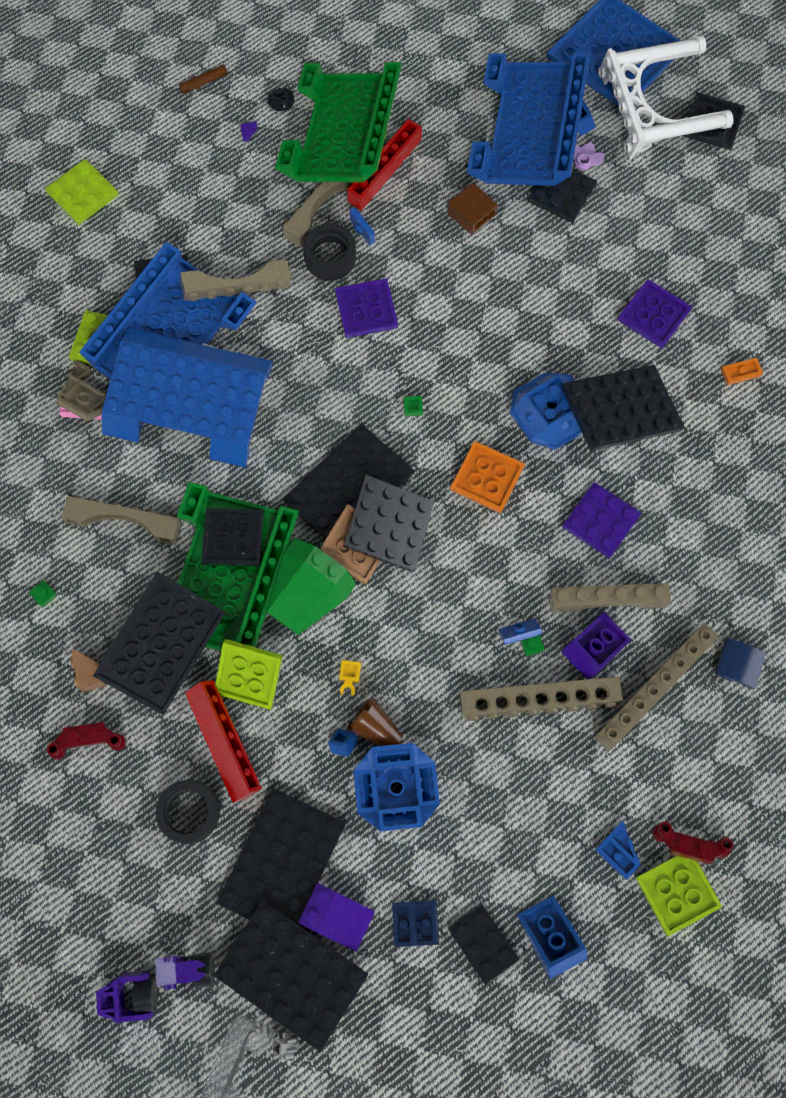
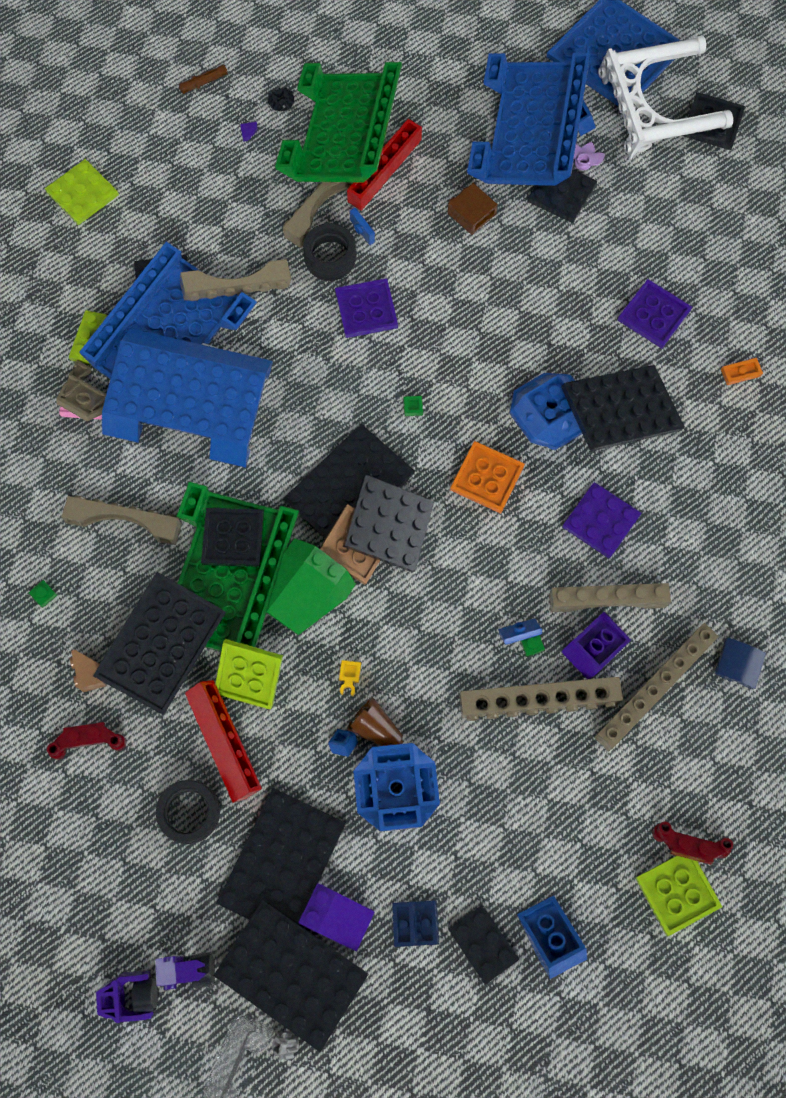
blue wing [595,821,641,880] -> none

